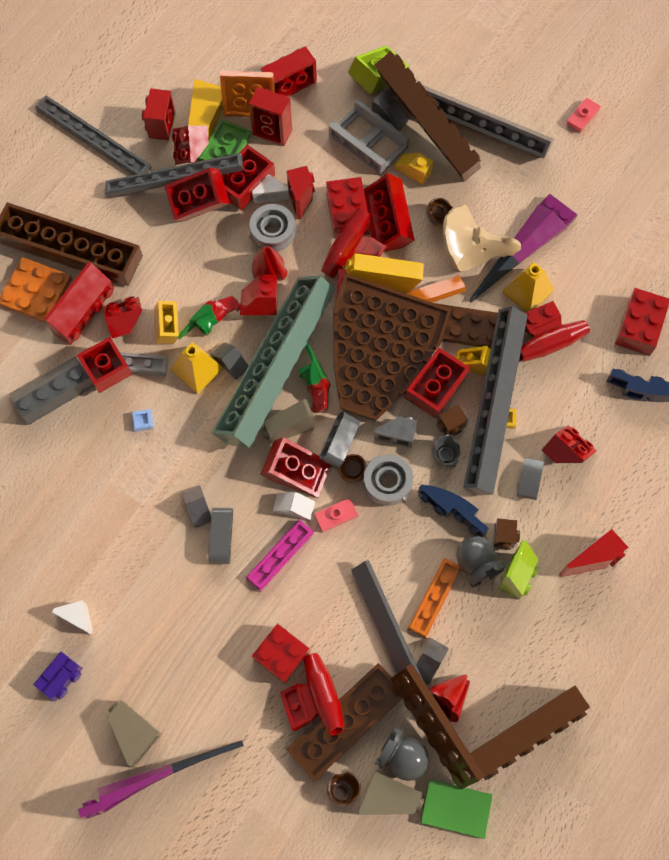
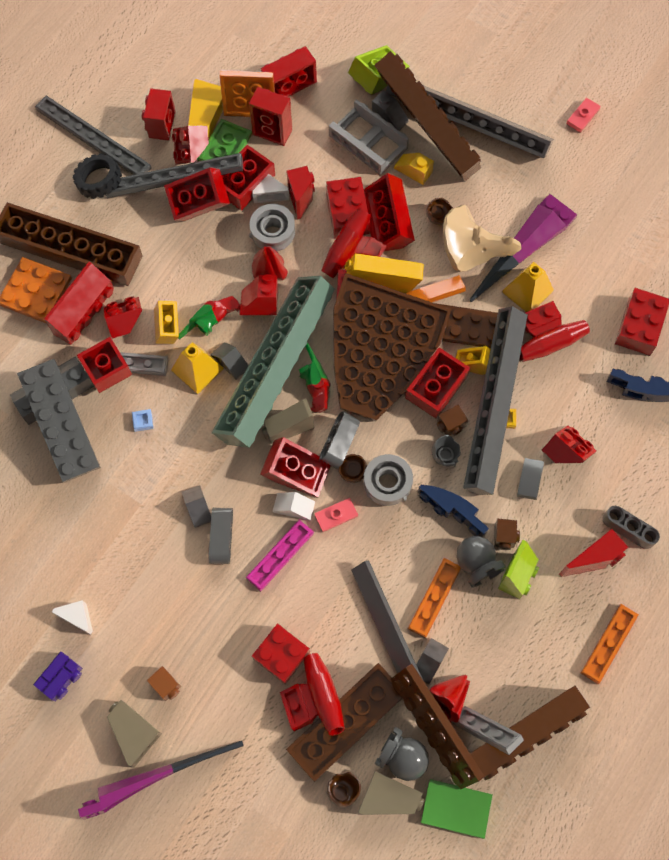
flat silver slope [374,416,417,448] -> none
none -> dark grey brick [17,359,101,483]
none -> black tyre [73,153,122,199]
none -> dark orange brick [147,666,182,701]
none -> light grey tile [452,706,524,755]
none -> orange tile [580,604,639,684]
none -> dark grey beam [602,506,660,549]

